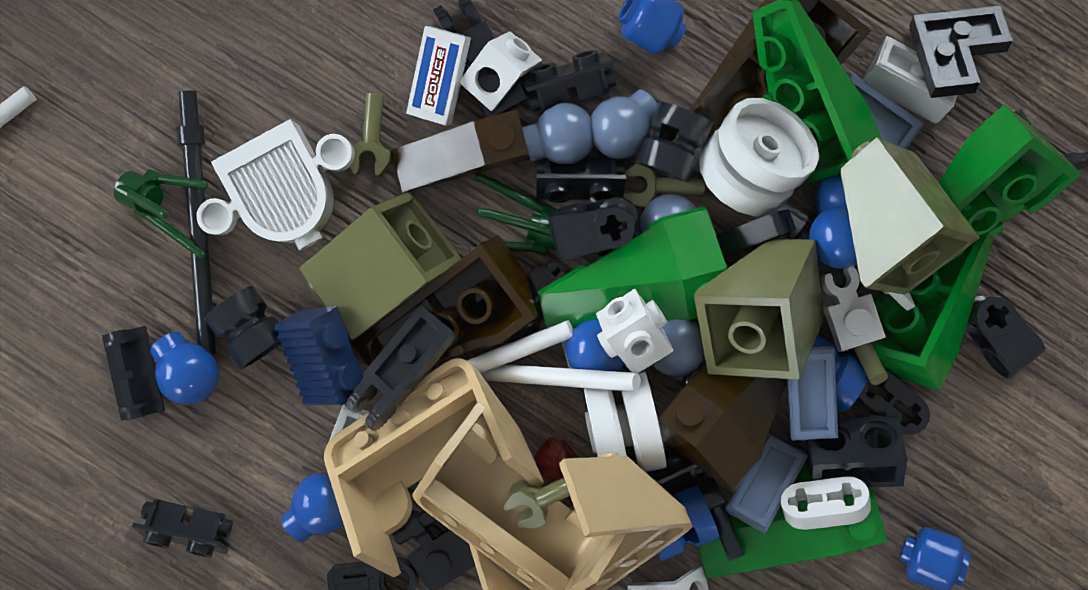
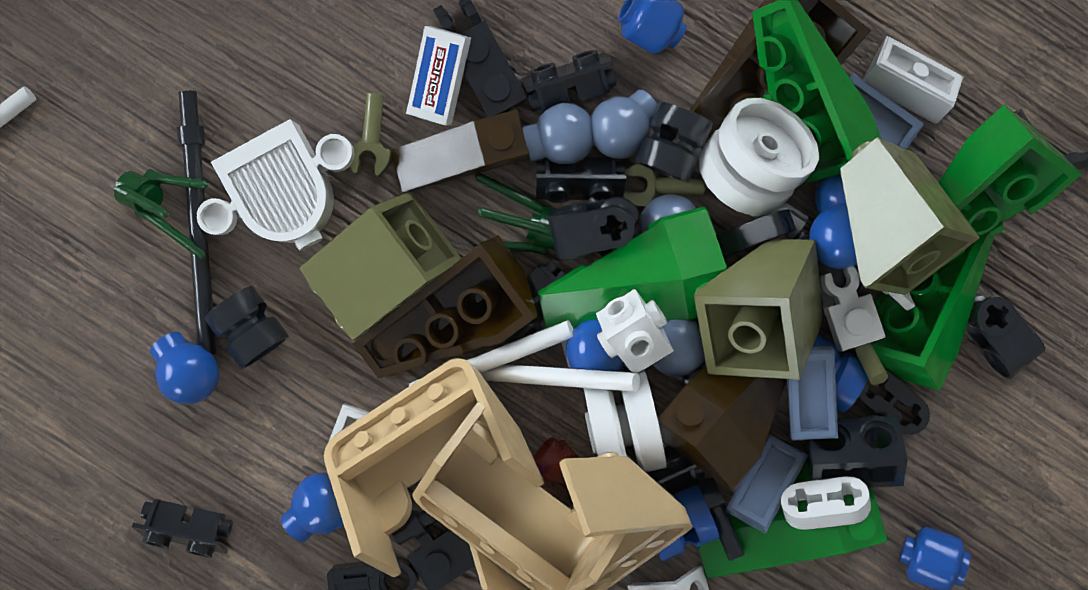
black hinge [102,326,165,421] -> none
dark blue brick [274,306,363,406] -> none
black hinge [345,304,458,431] -> none
white bracket [459,31,542,111] -> none
olive bar [503,478,570,529] -> none
plate [909,5,1013,98] -> none

